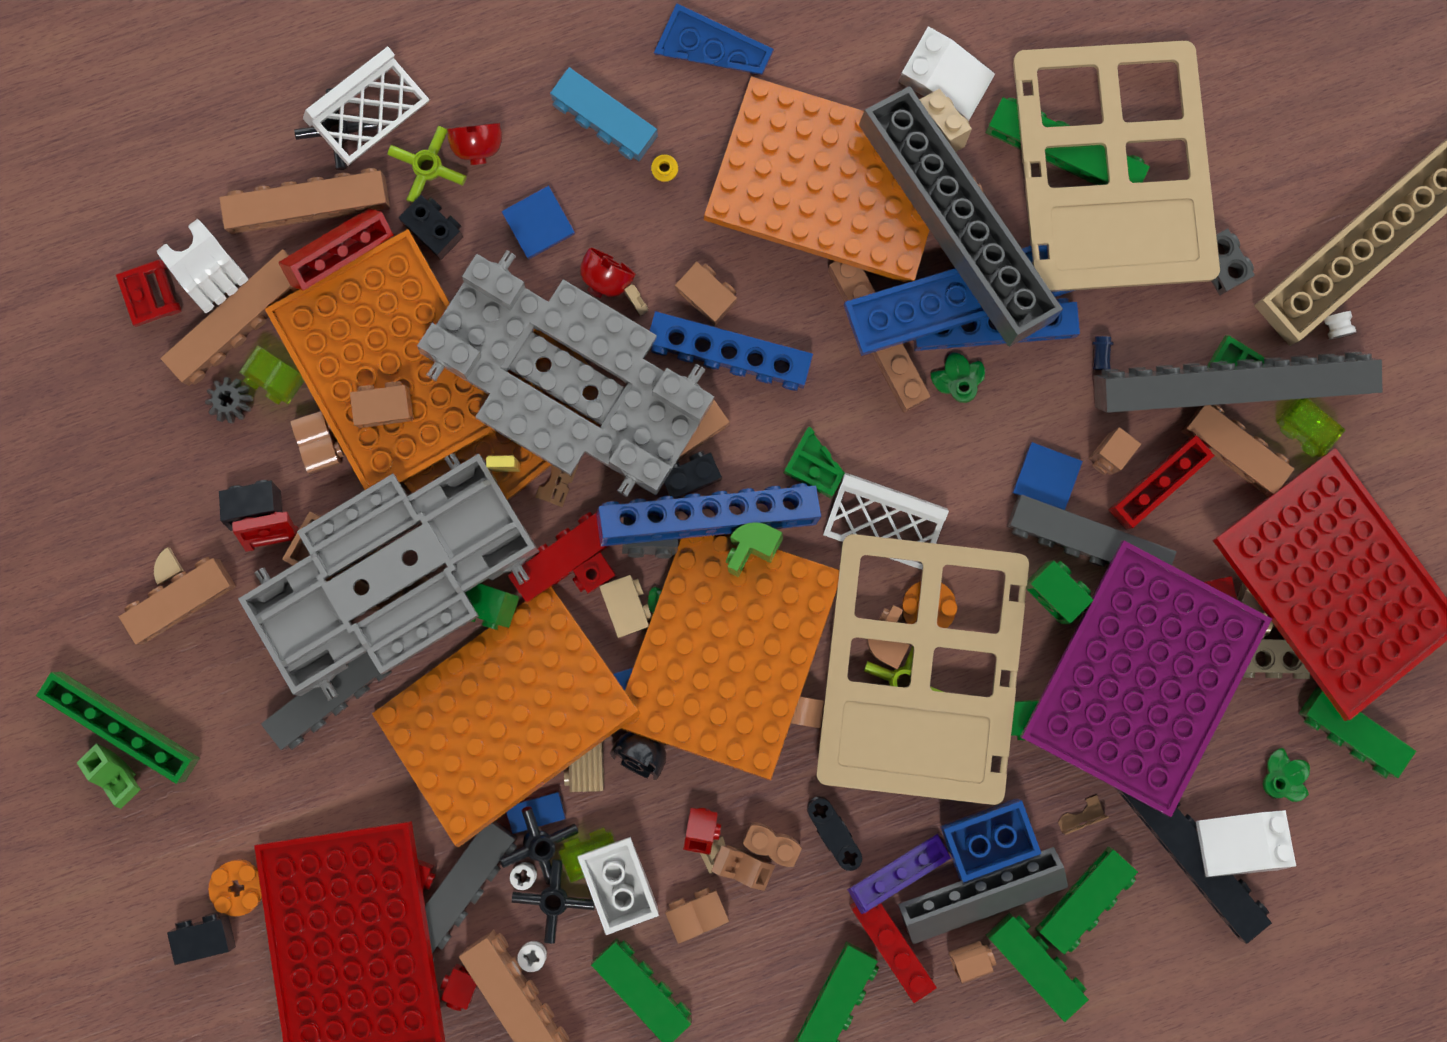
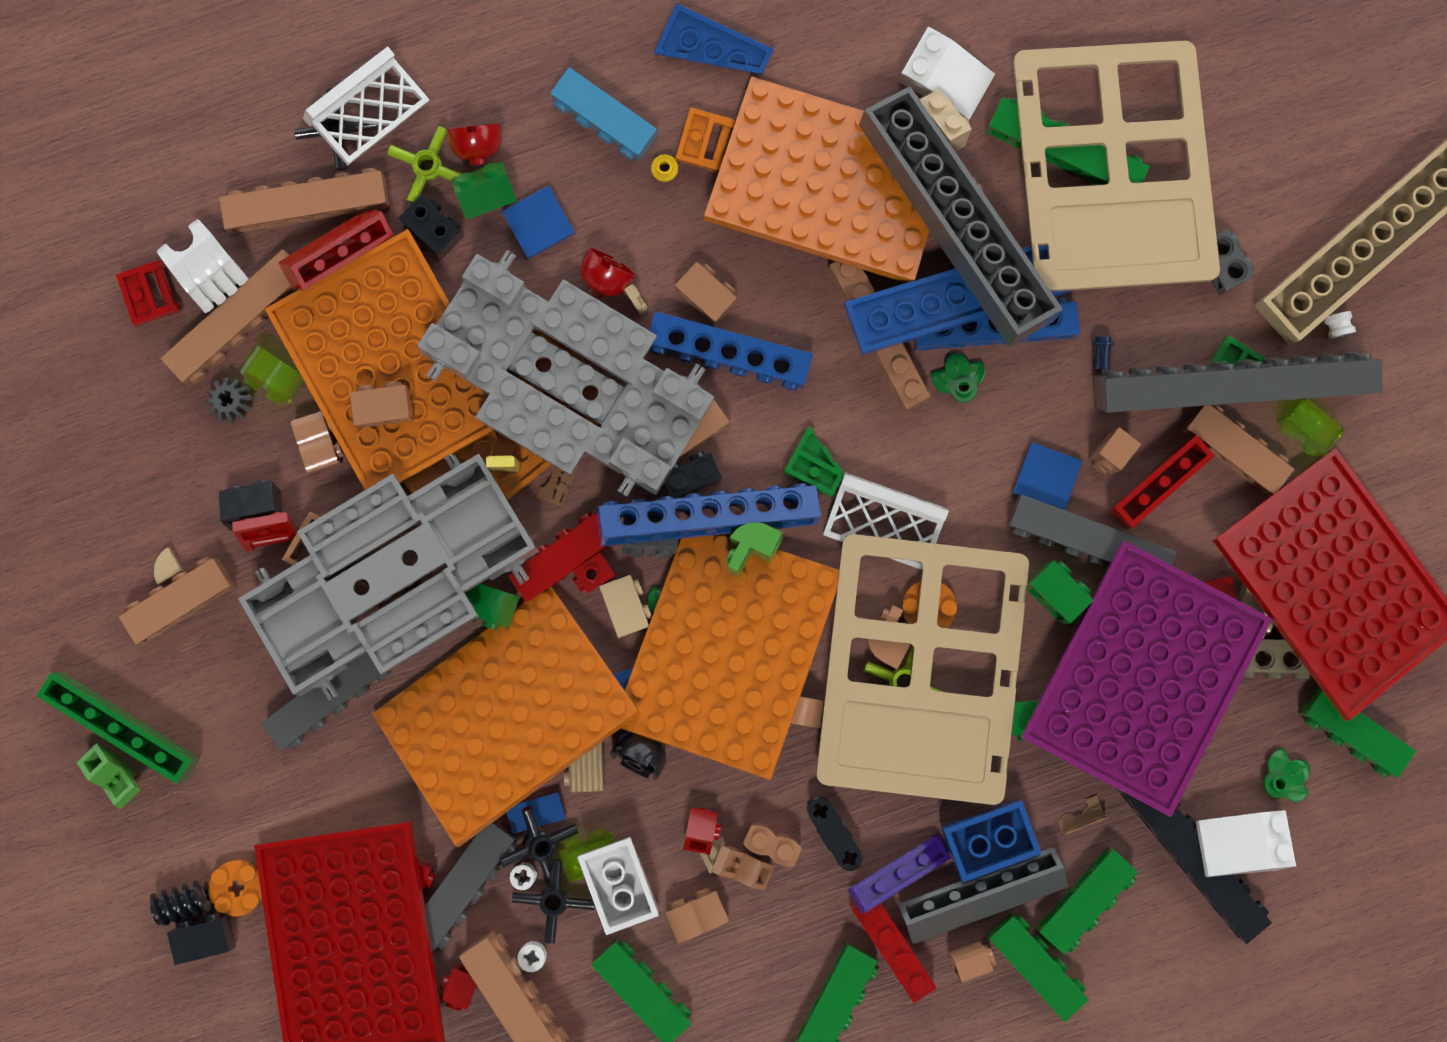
none -> black piece [150,880,214,926]
none -> green brick [451,162,517,220]
none -> orange plate [675,107,736,174]

